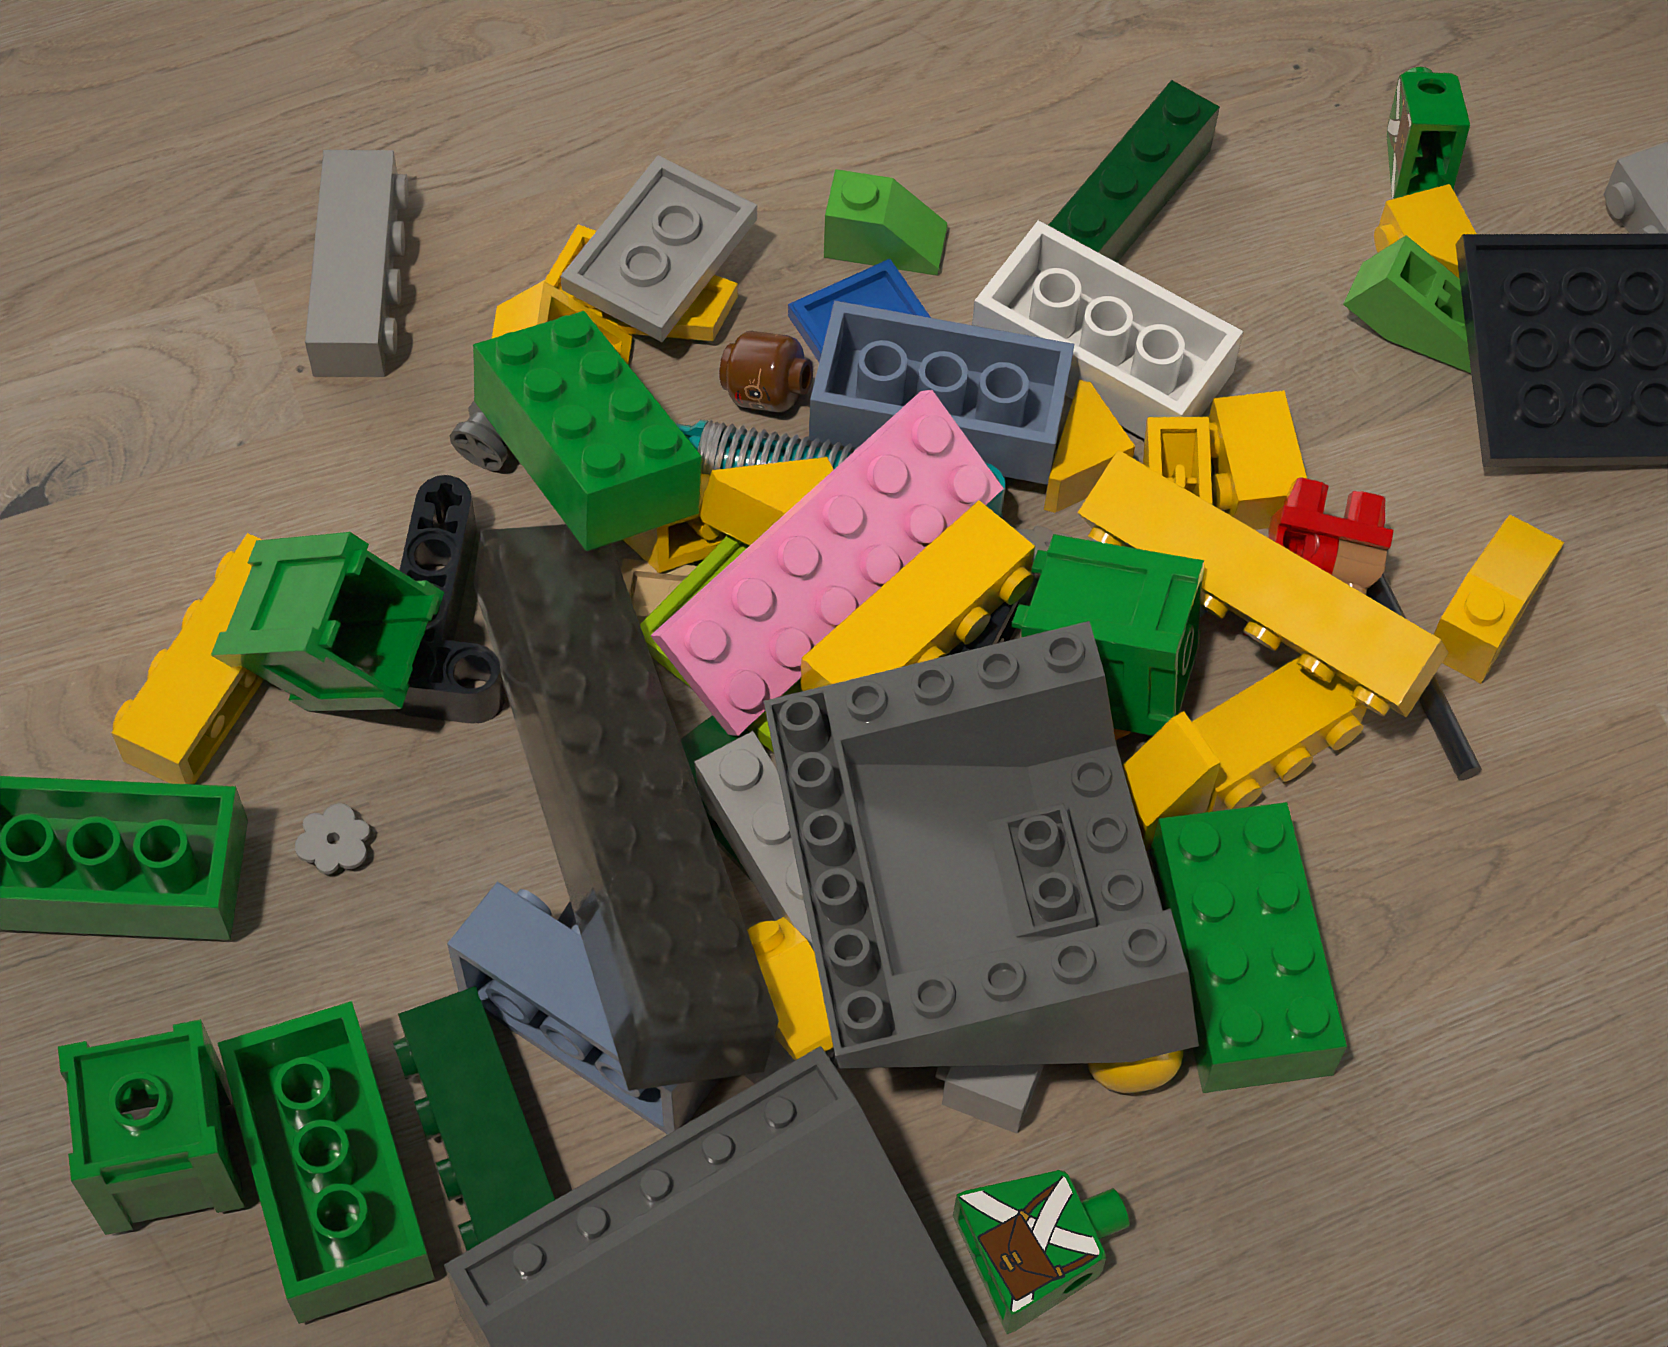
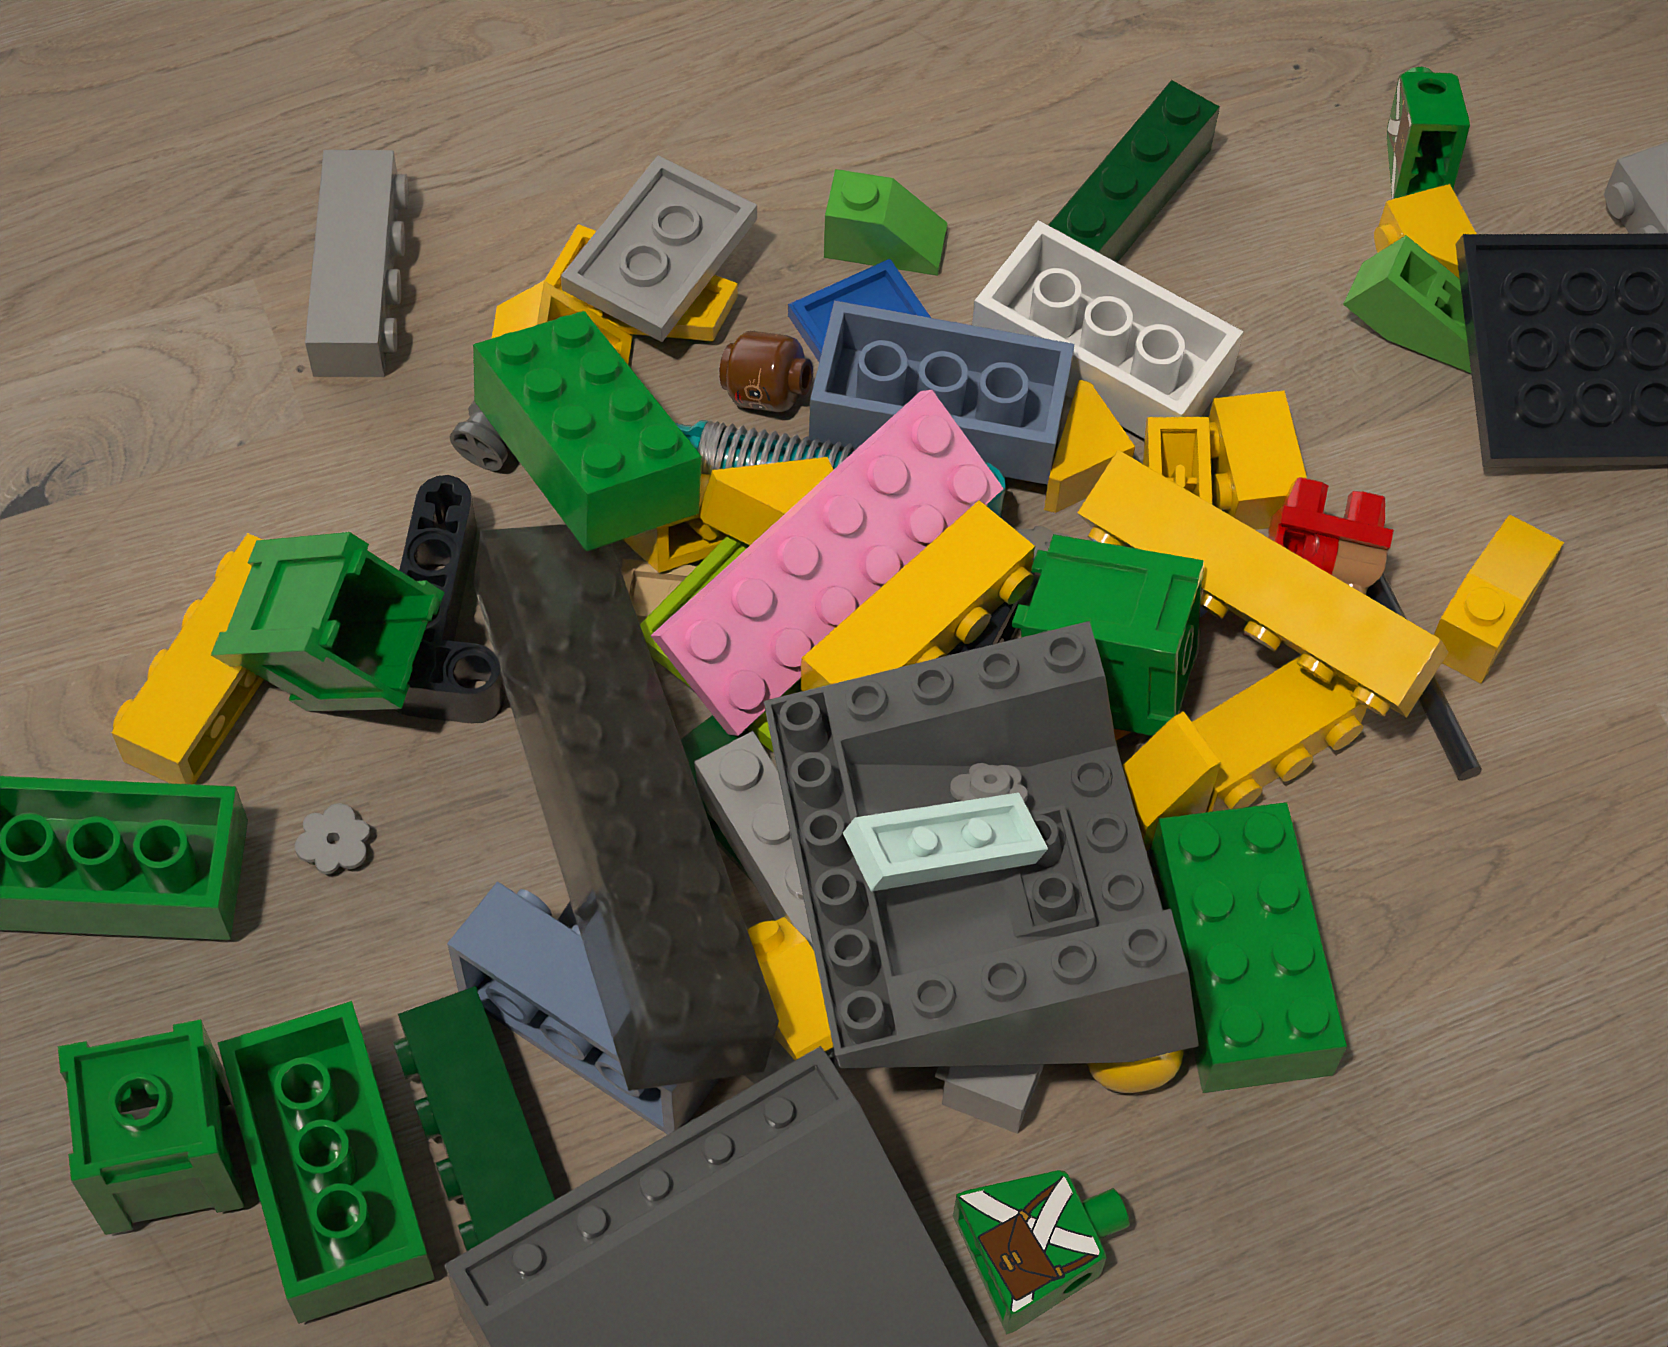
none -> light aqua plate [843,793,1048,892]
none -> light grey plant [950,763,1028,803]

